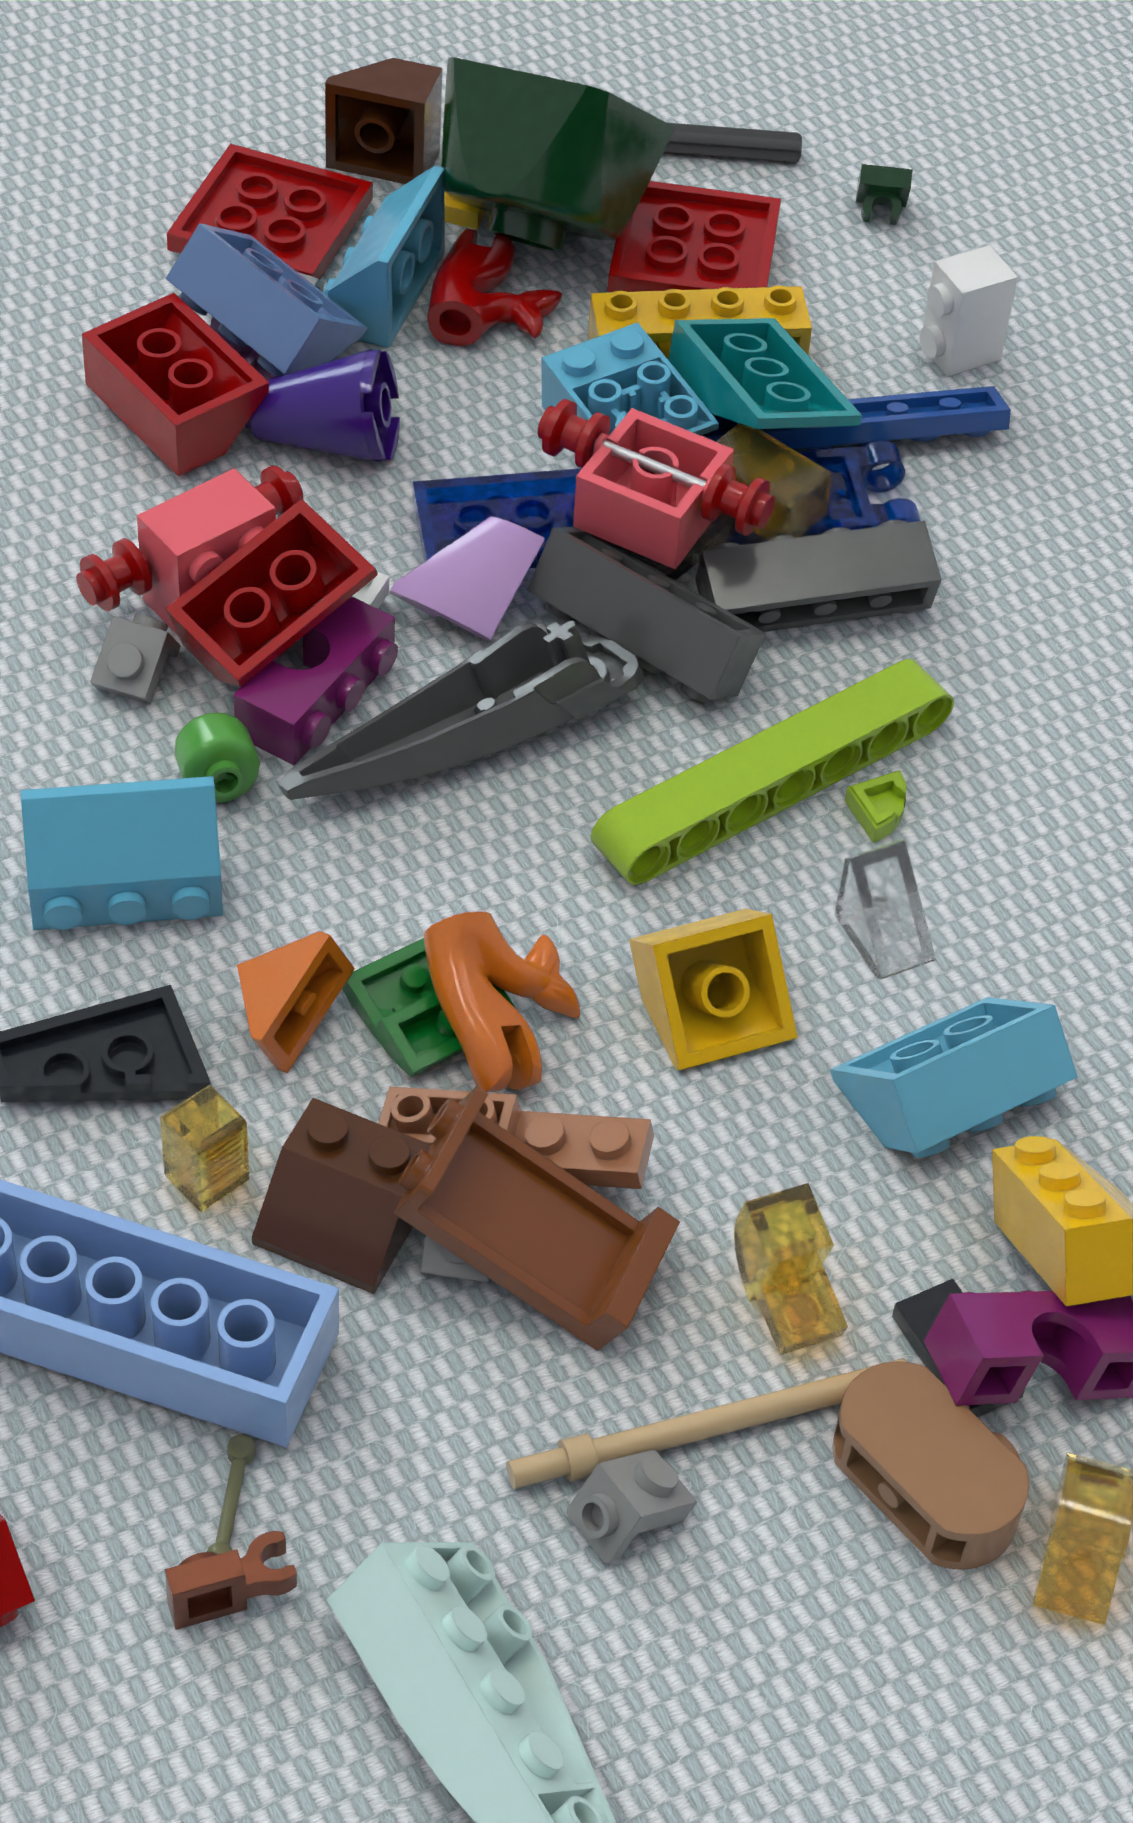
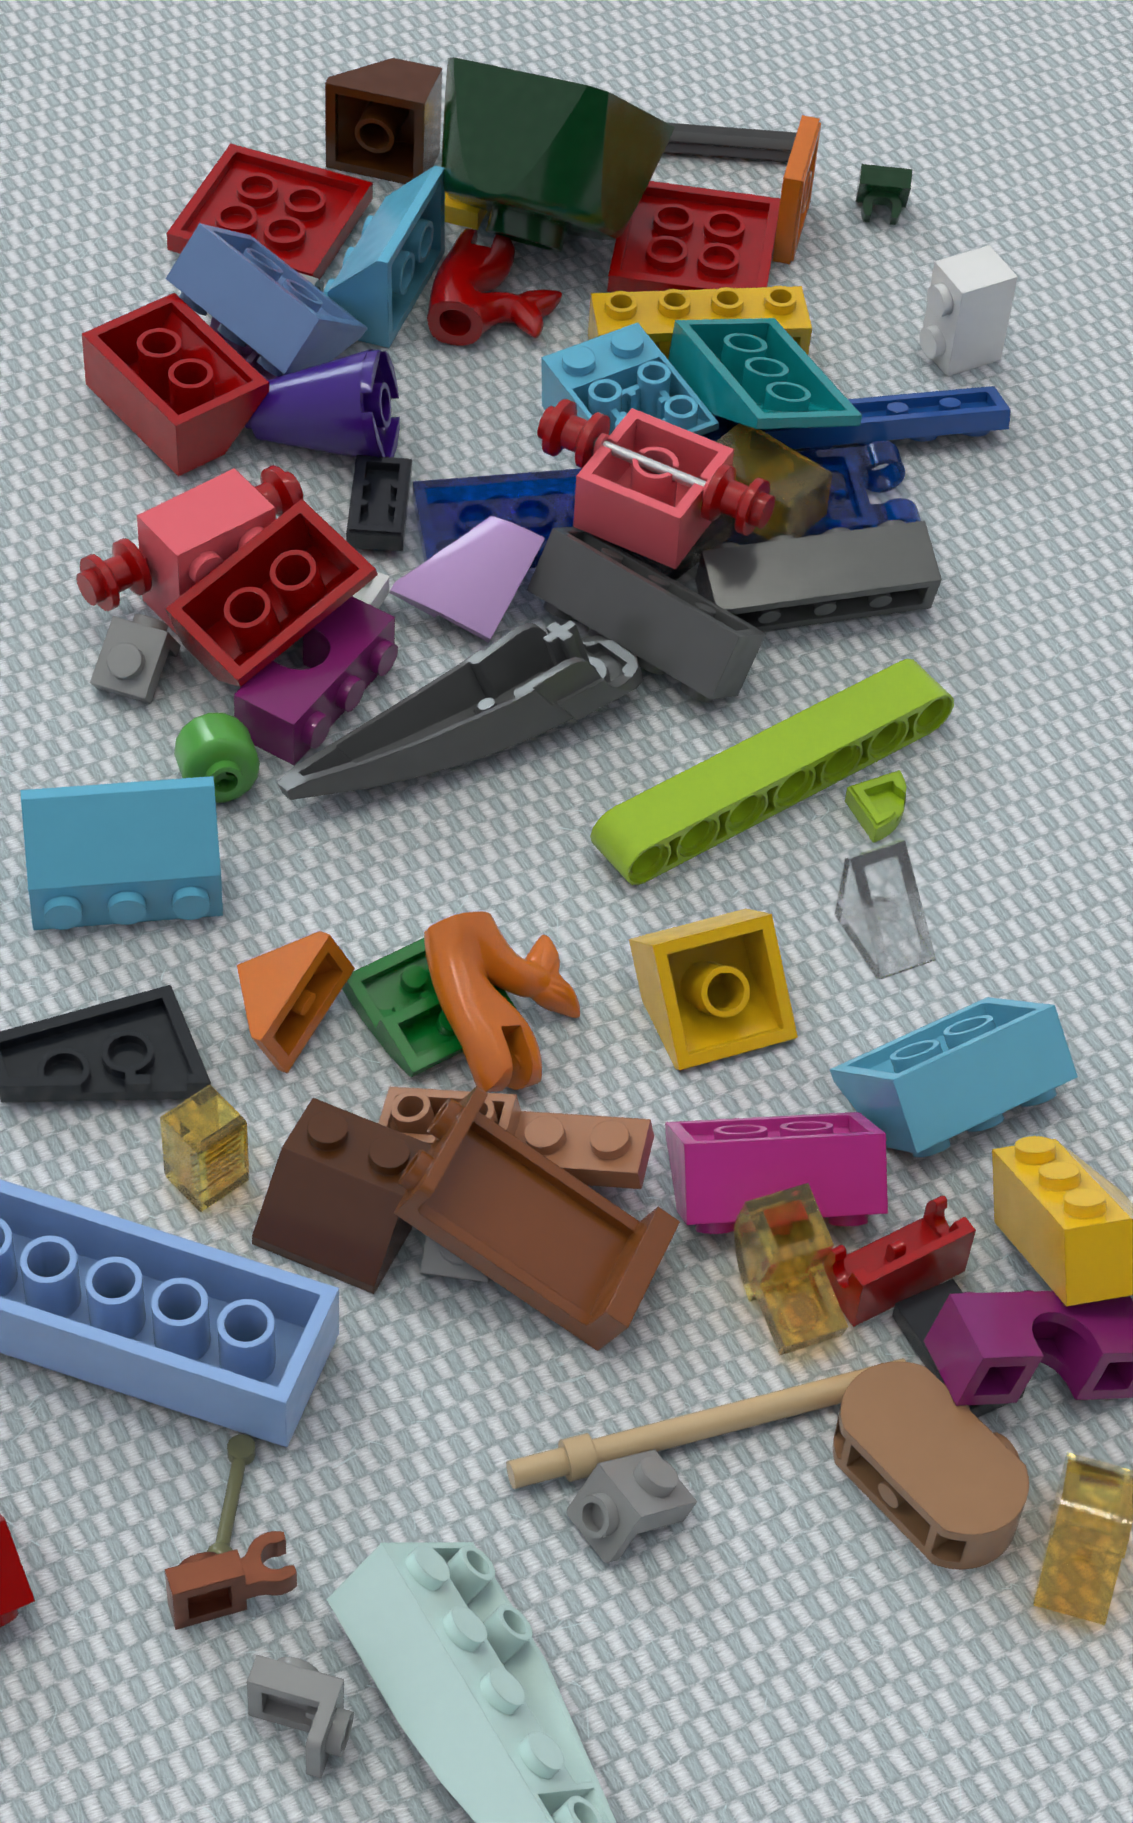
none -> light grey bracket [247,1655,354,1778]
none -> black plate [346,455,412,551]
none -> dark pink slope [665,1112,888,1234]
none -> orange tile [772,115,821,264]
none -> red hinge [816,1195,976,1327]

